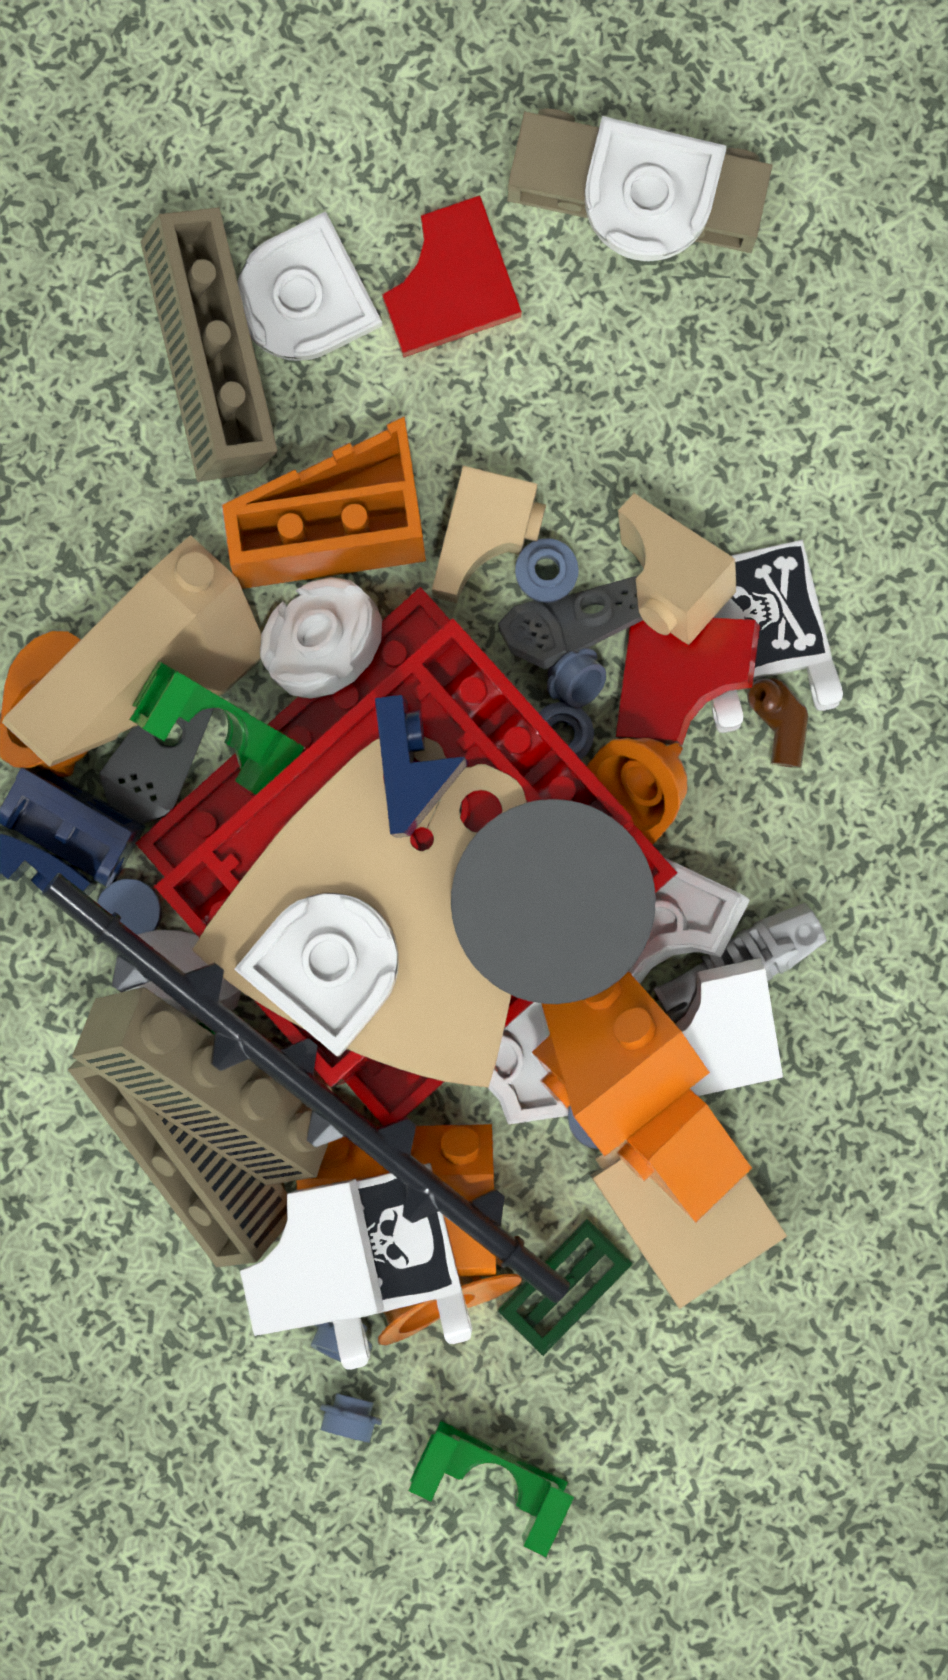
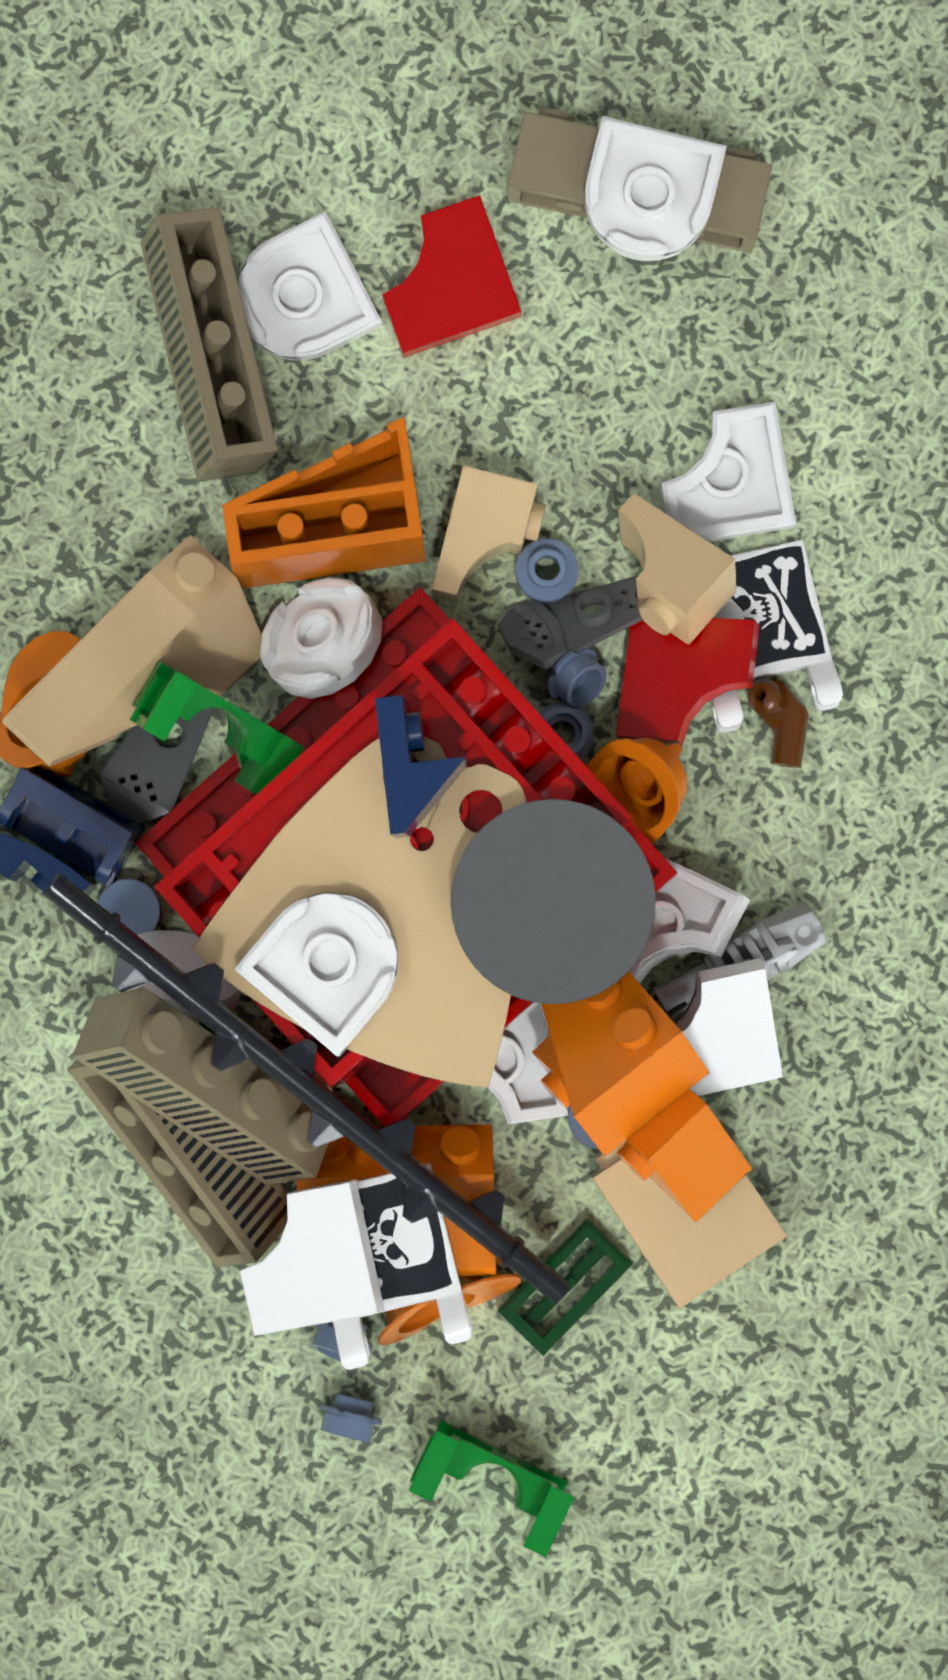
none -> white tile [660,401,797,542]

